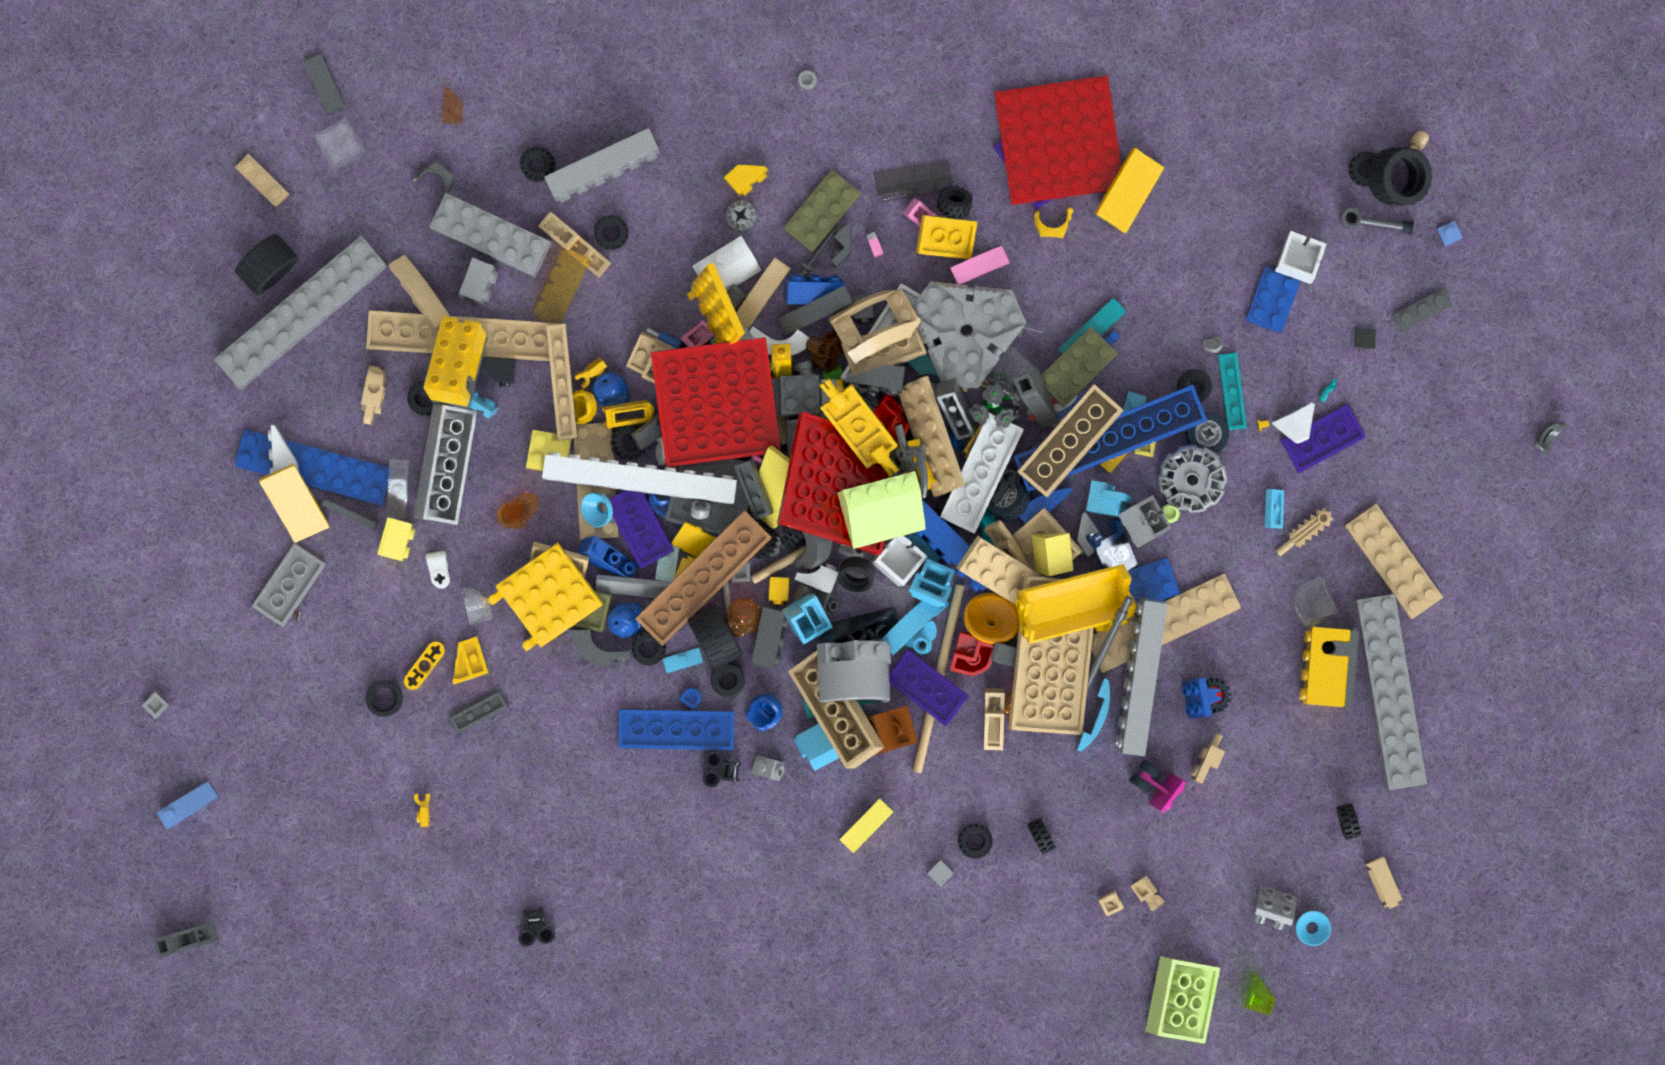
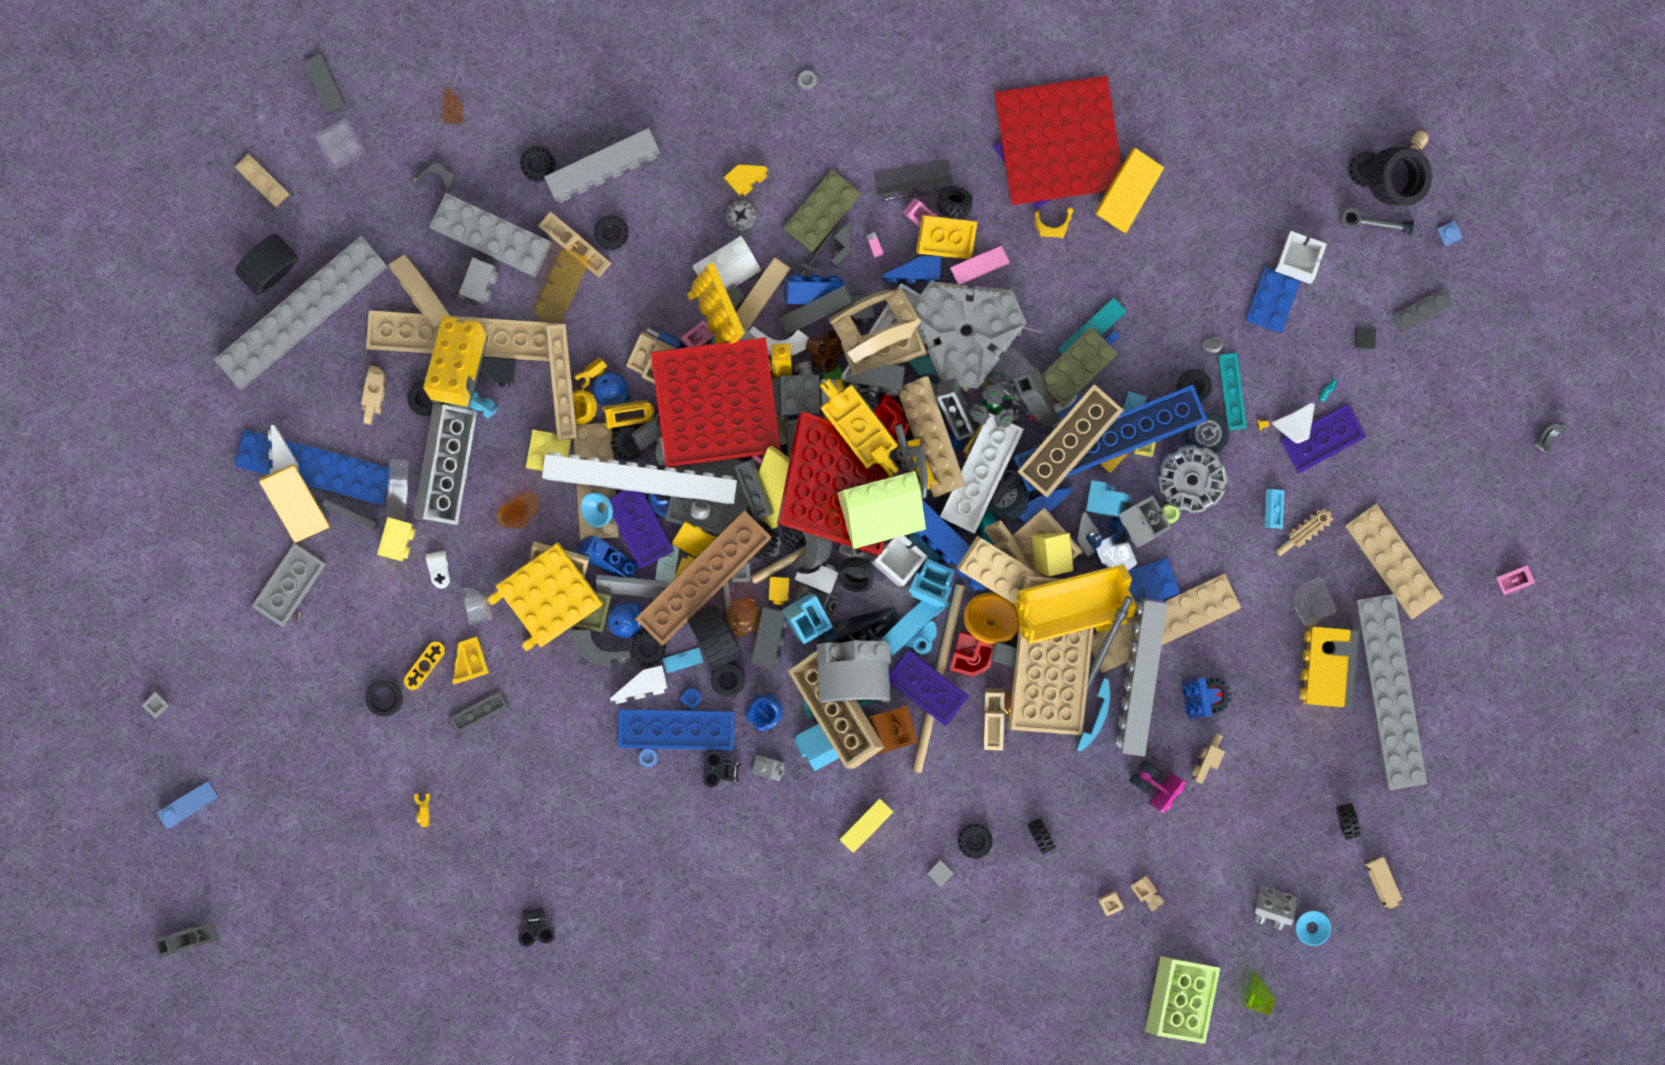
none -> white slope [610,666,668,704]
none -> medium blue tile [638,749,658,767]
none -> blue slope [882,256,941,285]
none -> bright pink slope [1496,565,1535,595]

